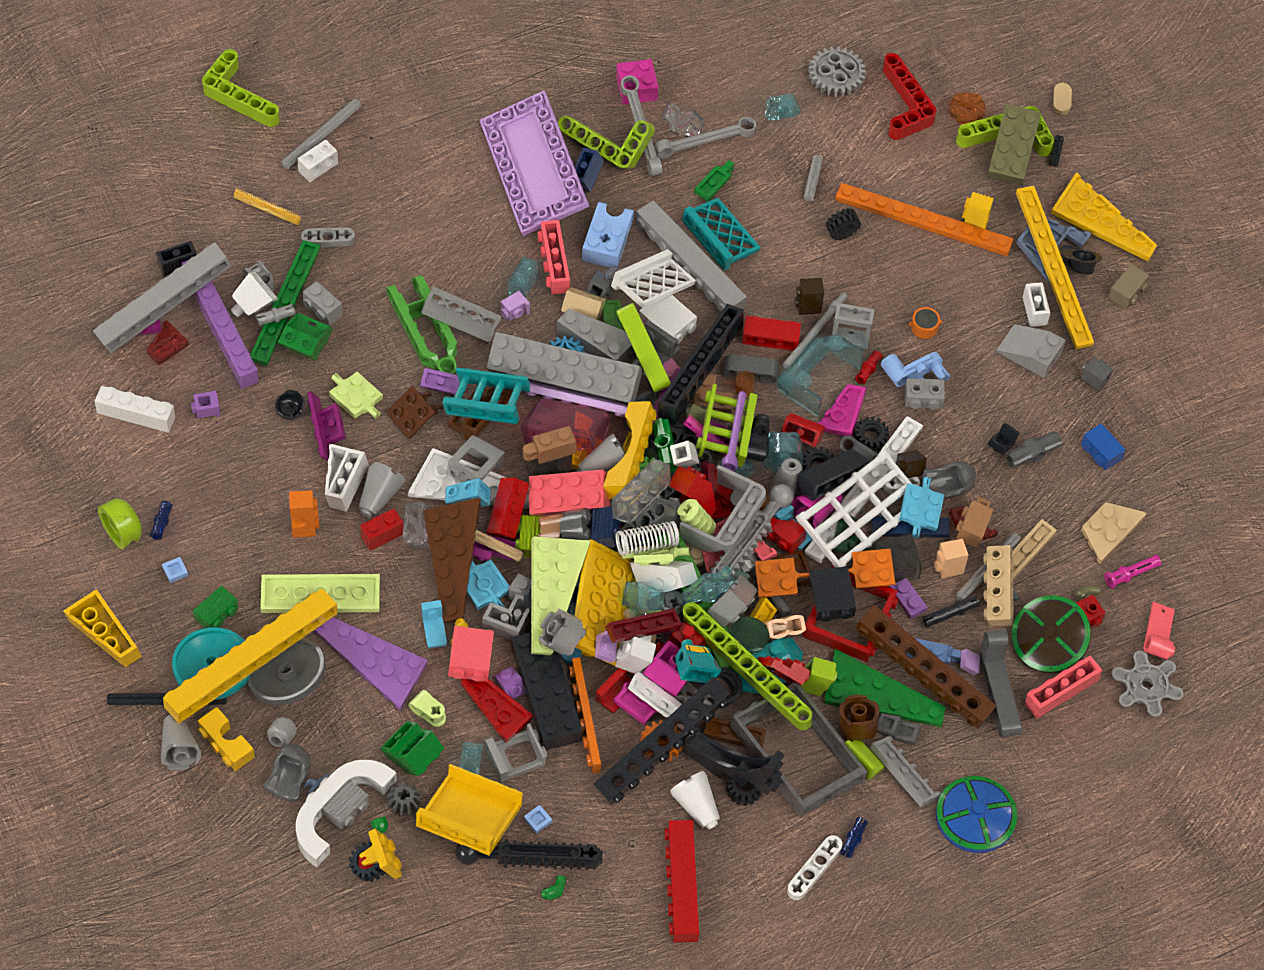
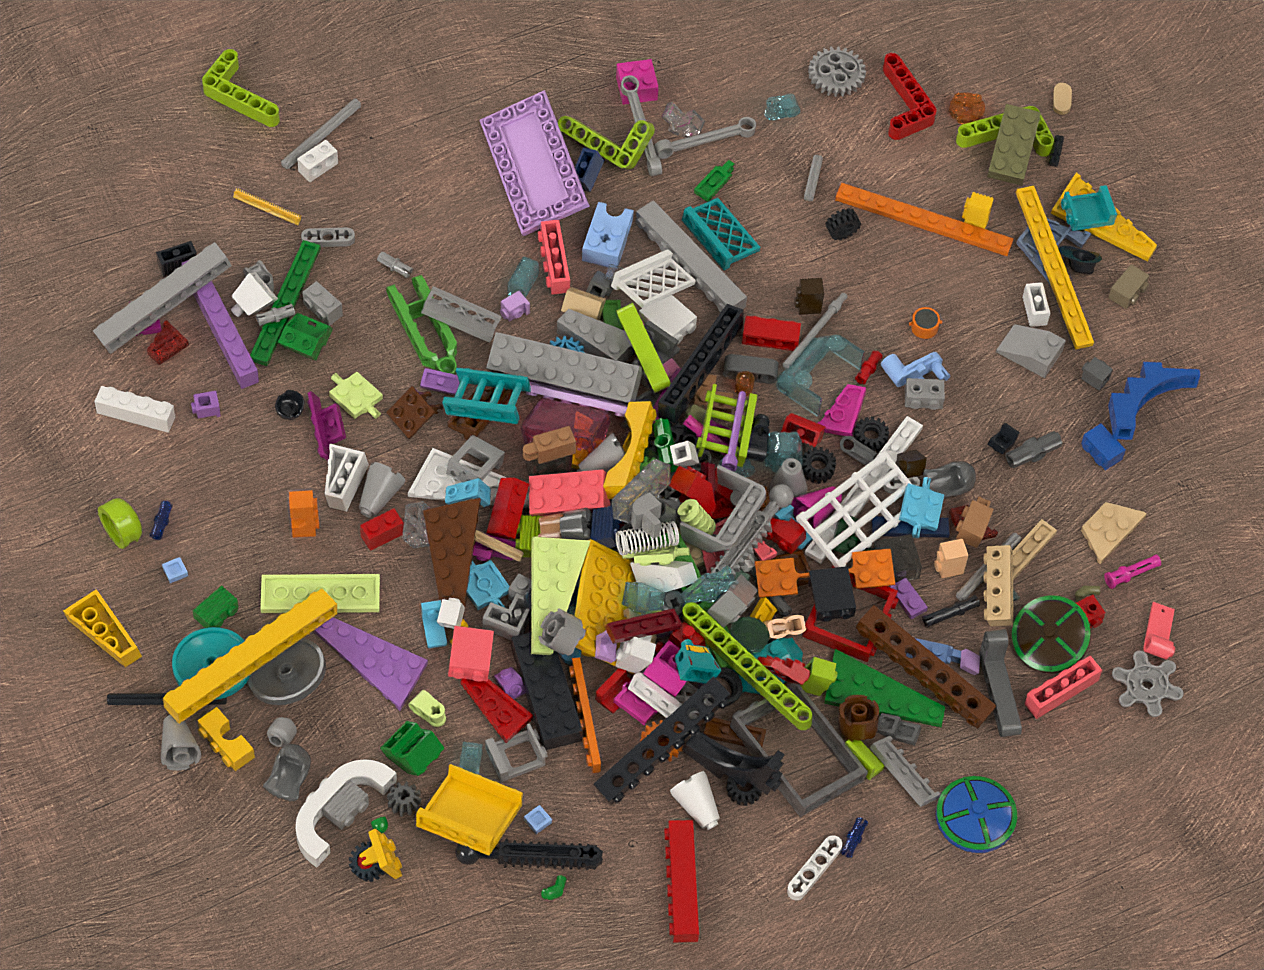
sand blue hand [303,774,330,795] -> none
black brick [796,448,869,500] -> none
light grey window [831,303,875,349] -> none
none -> light grey axle [377,252,413,278]
none -> white brick [437,598,465,629]
none -> light grey brick [631,492,662,539]
none -> teal panel [1061,185,1117,231]
none -> blue arch [1108,362,1201,440]

